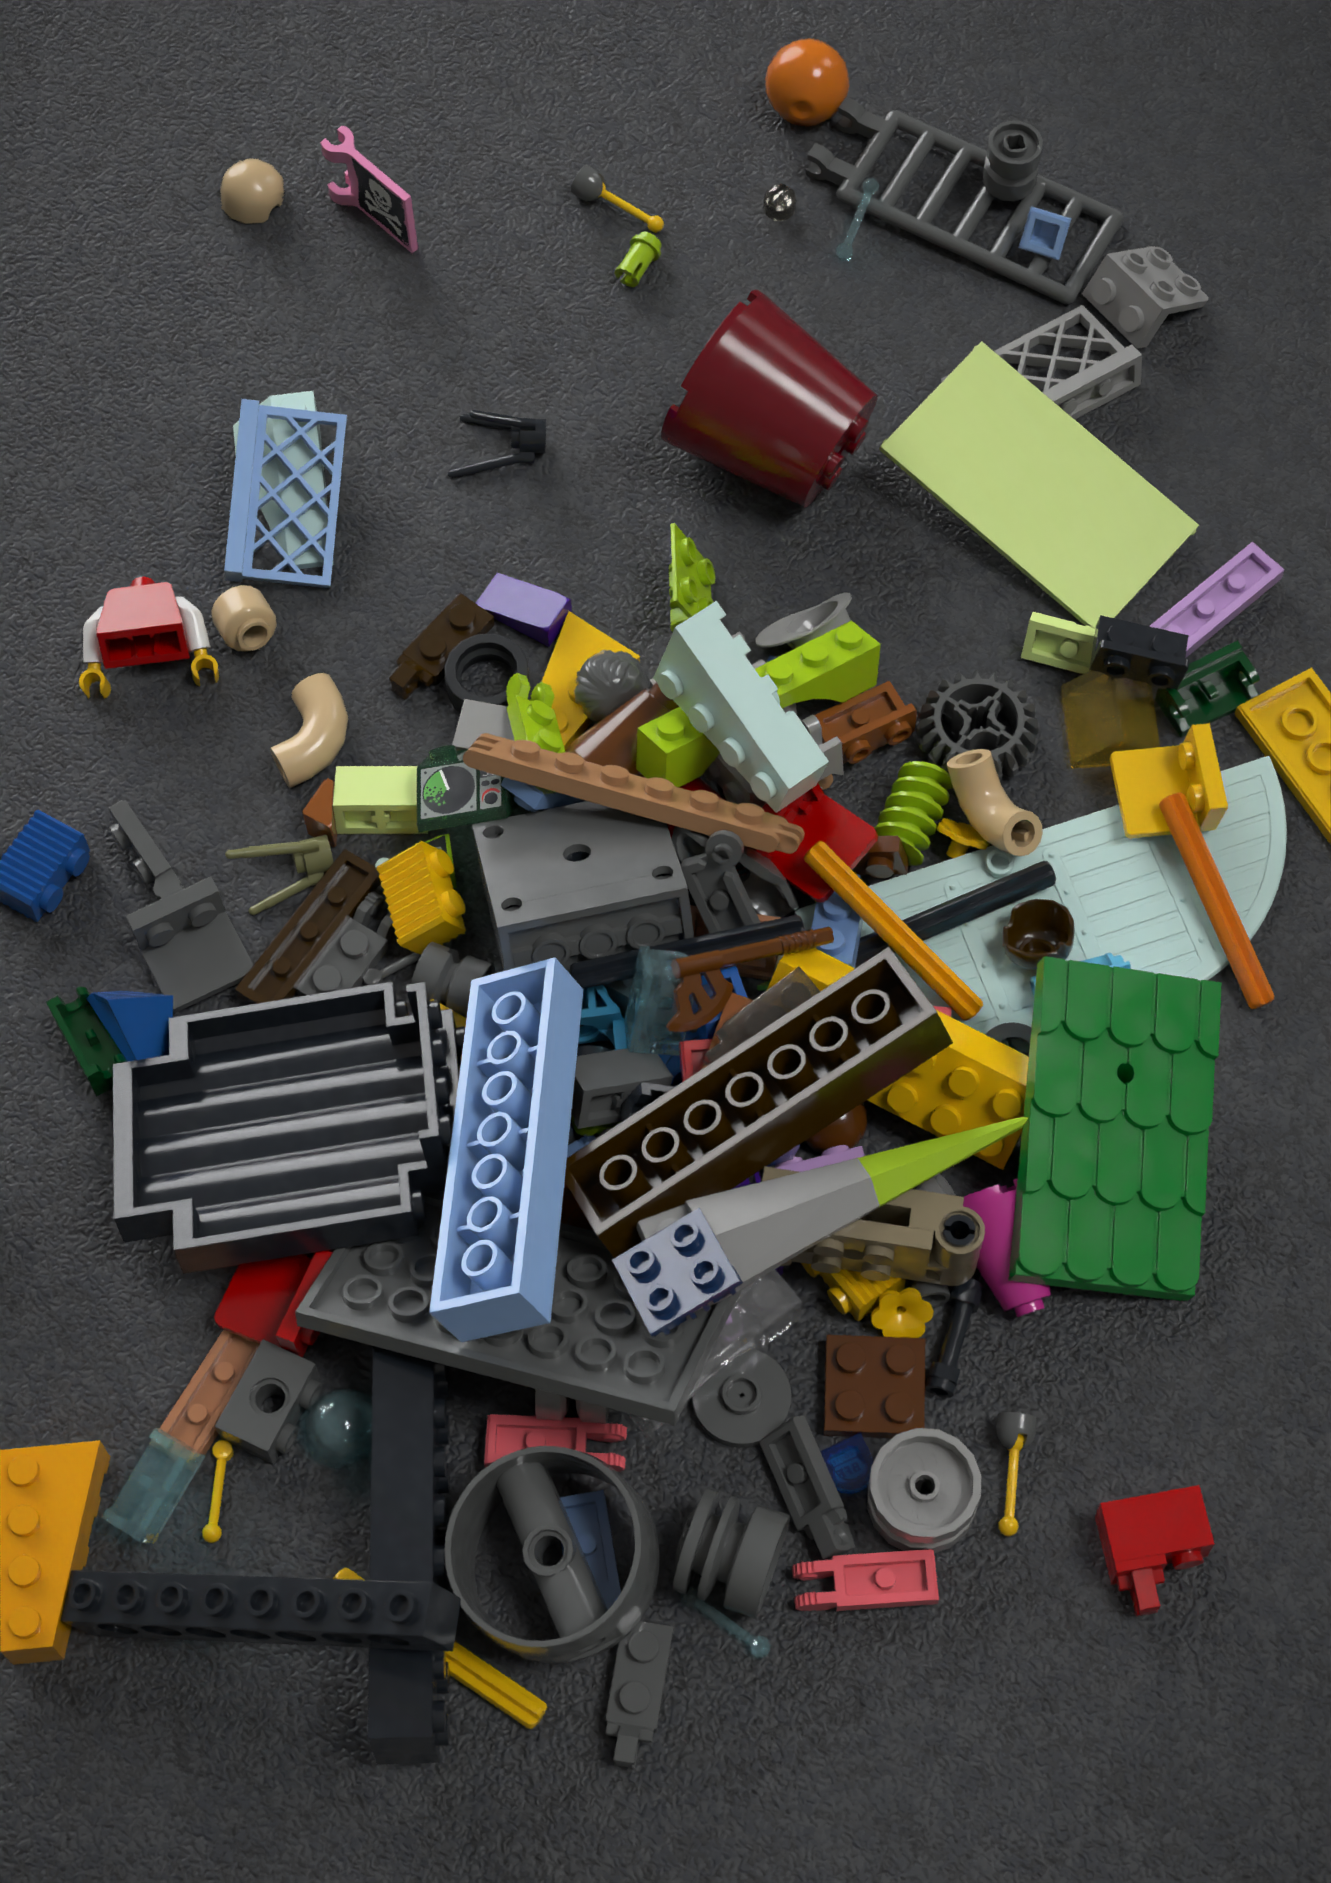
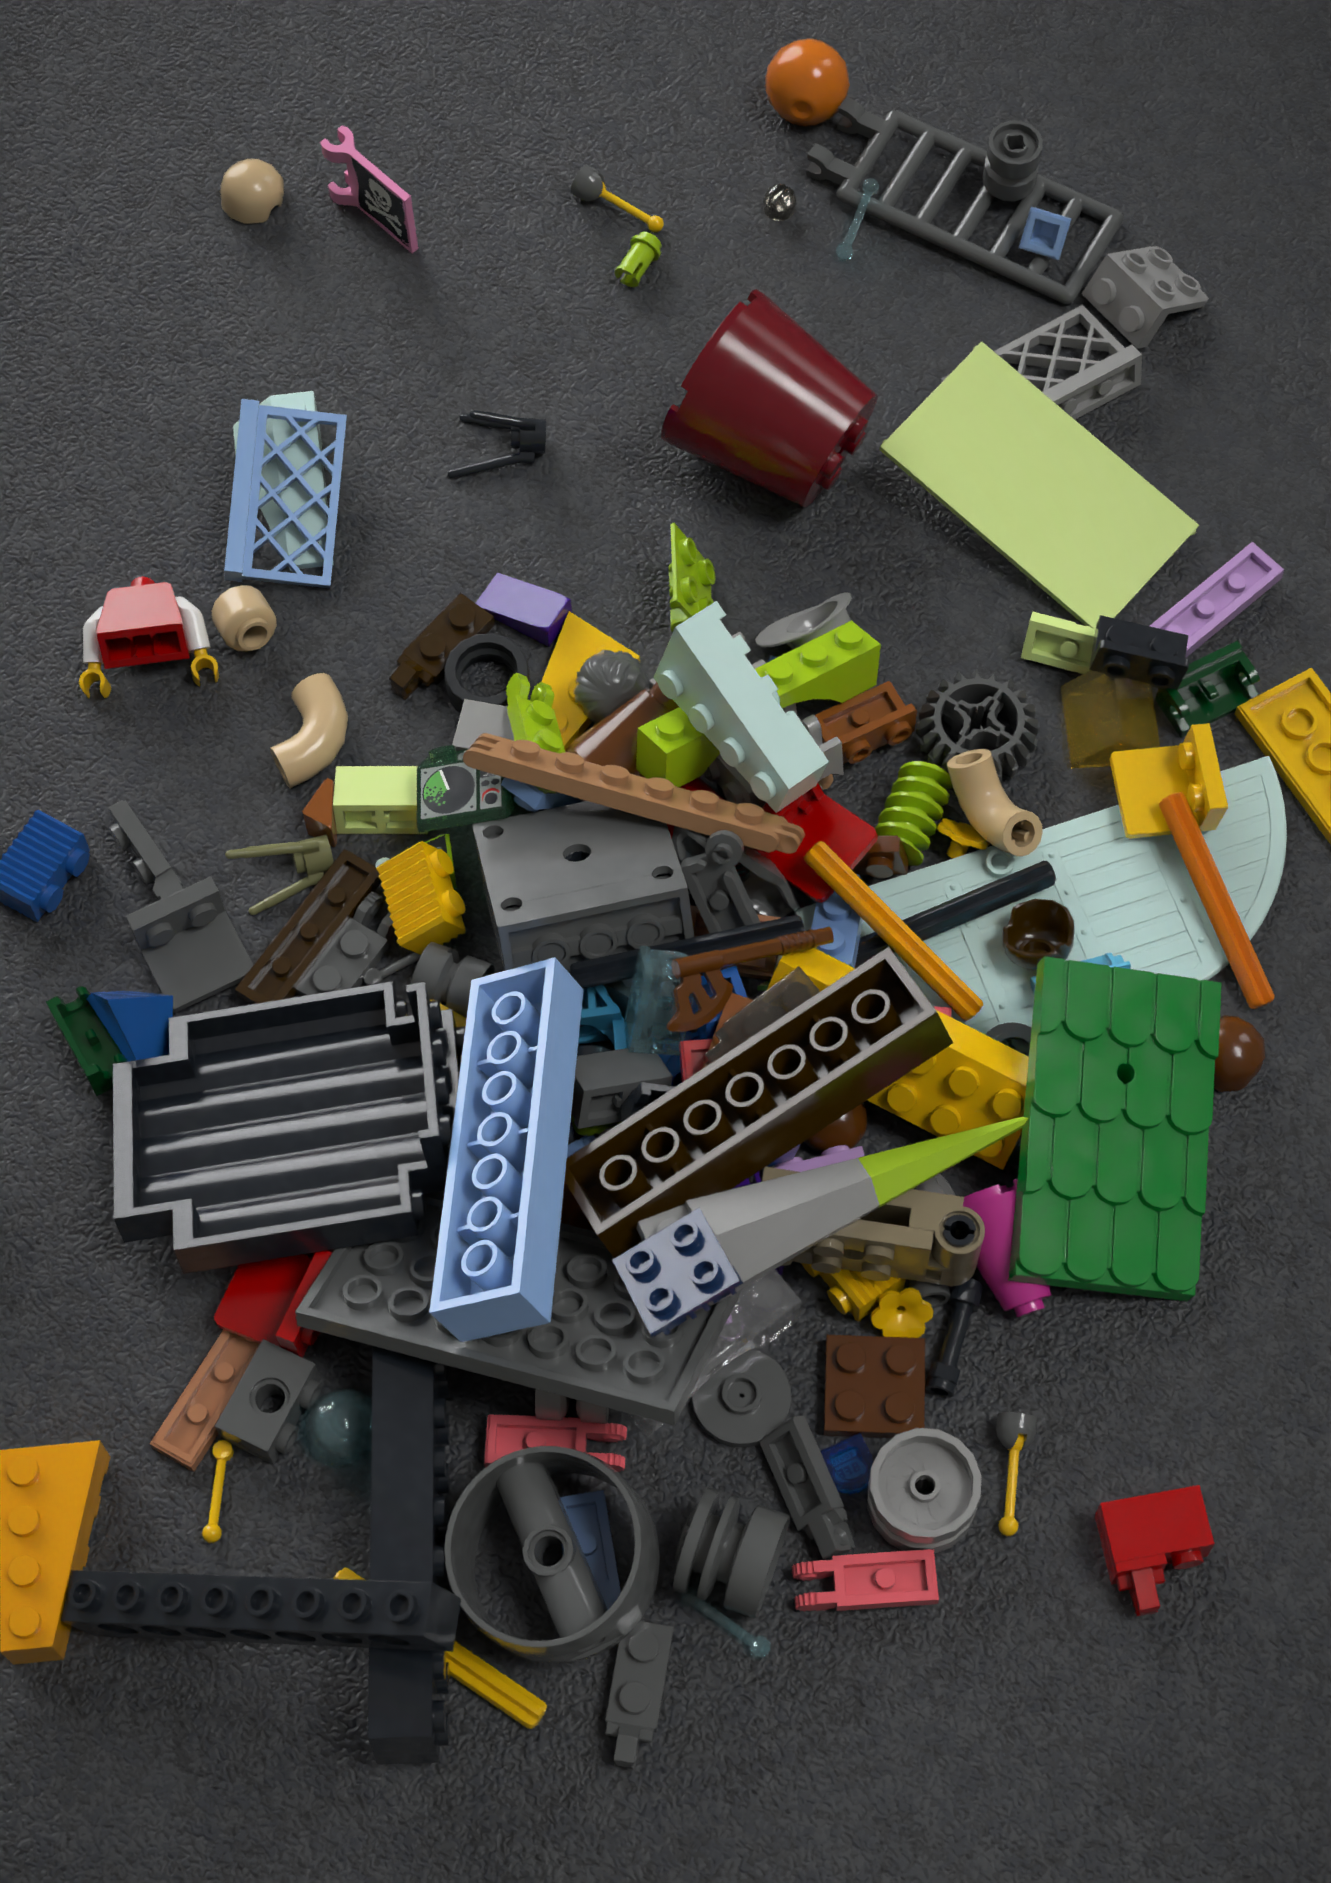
clear light blue hinge [102,1428,206,1544] -> none
none -> reddish brown hair [1214,1015,1266,1092]

